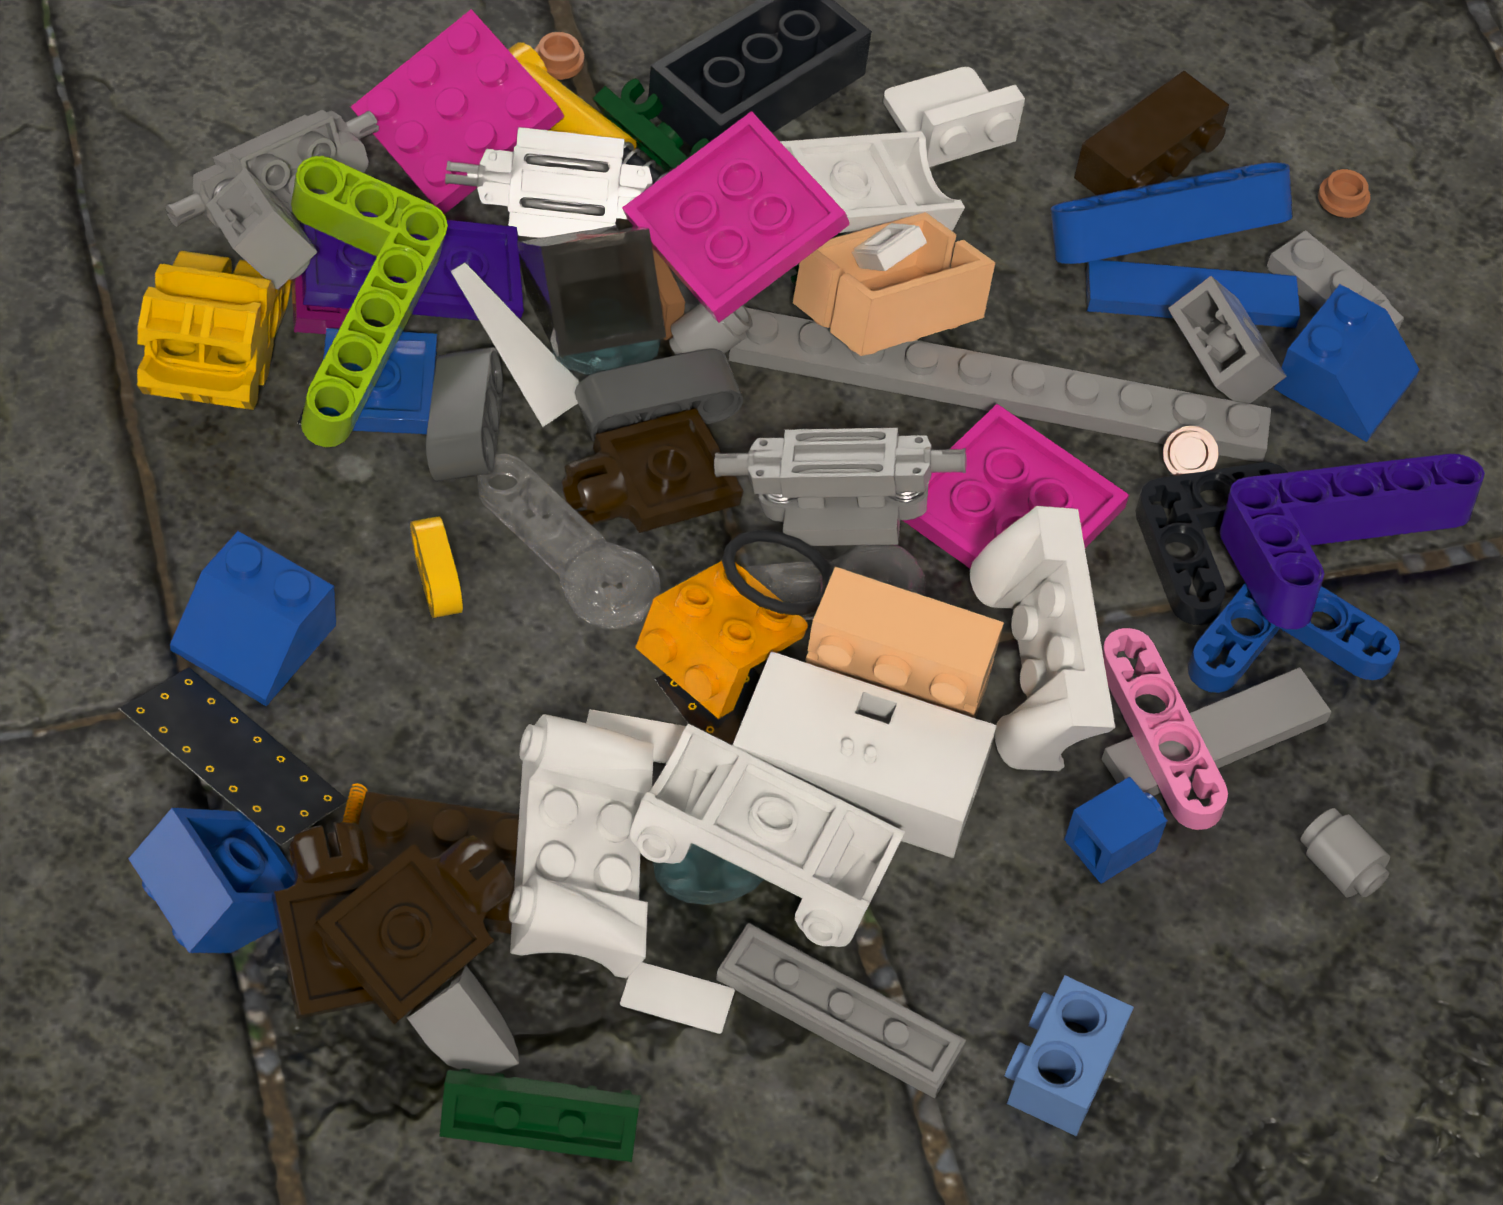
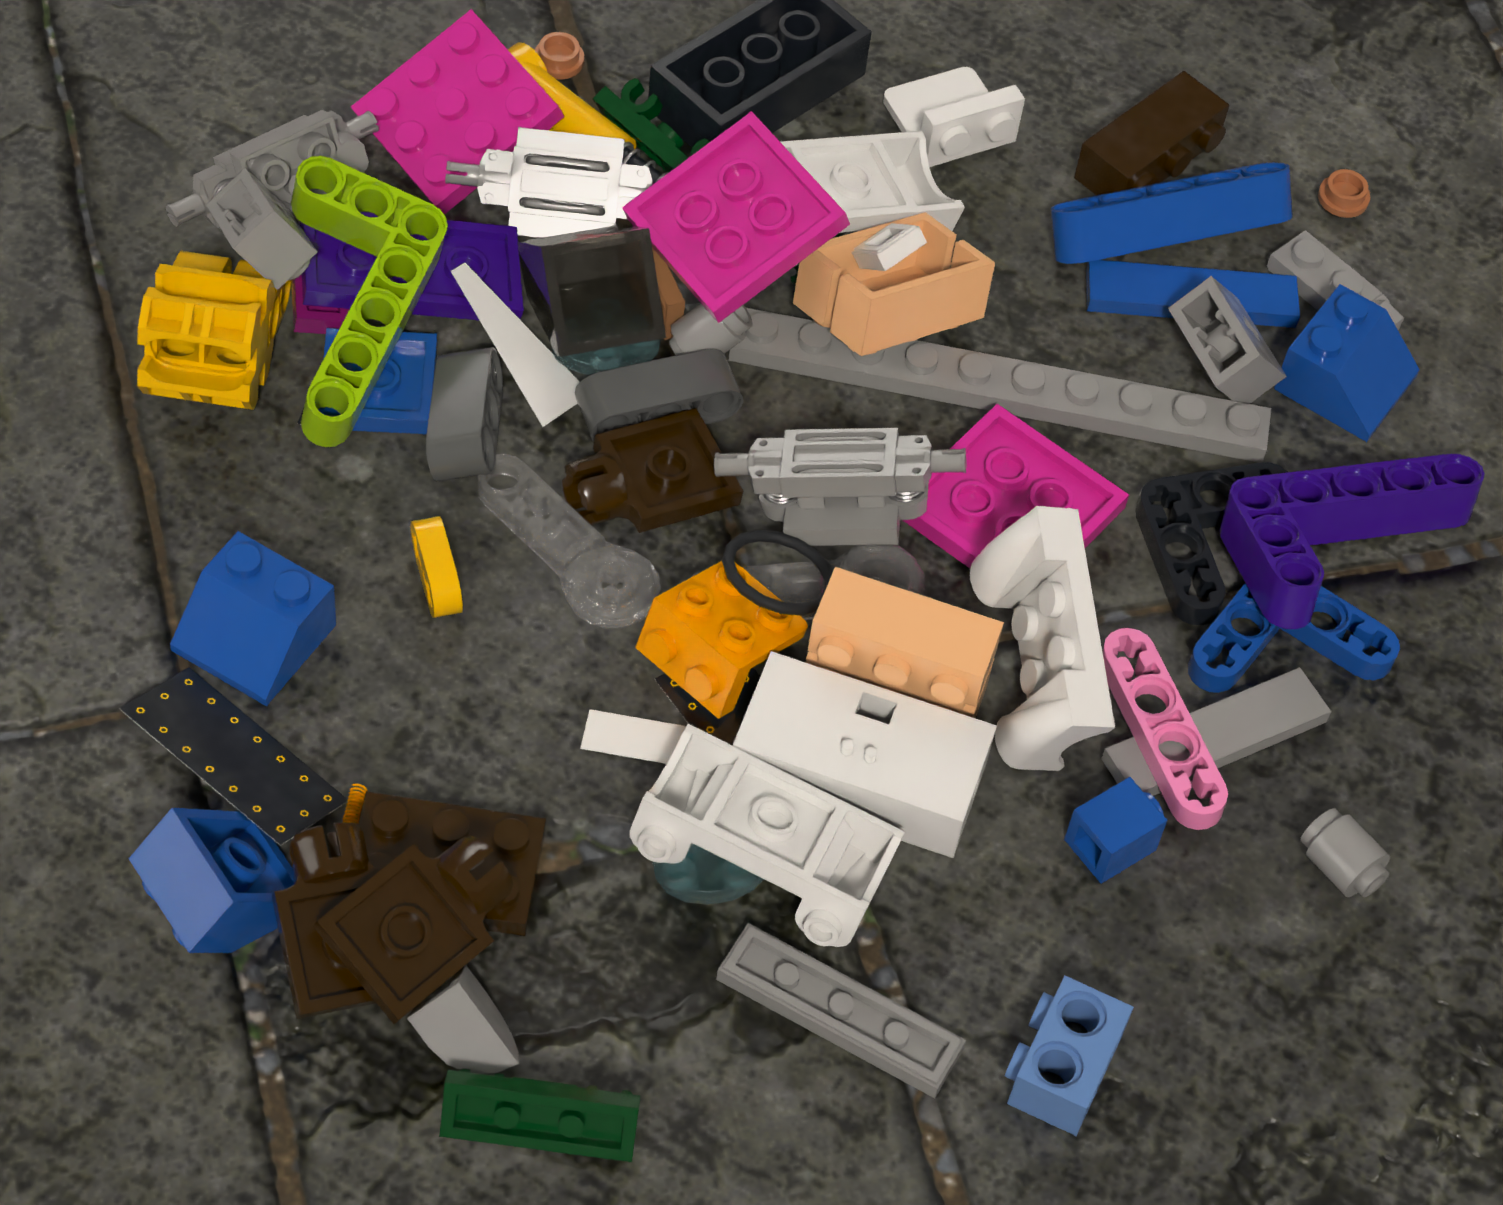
white piece [509,714,654,979] -> none
white sticker [620,962,735,1034] -> none
plate [1163,426,1219,476] -> none

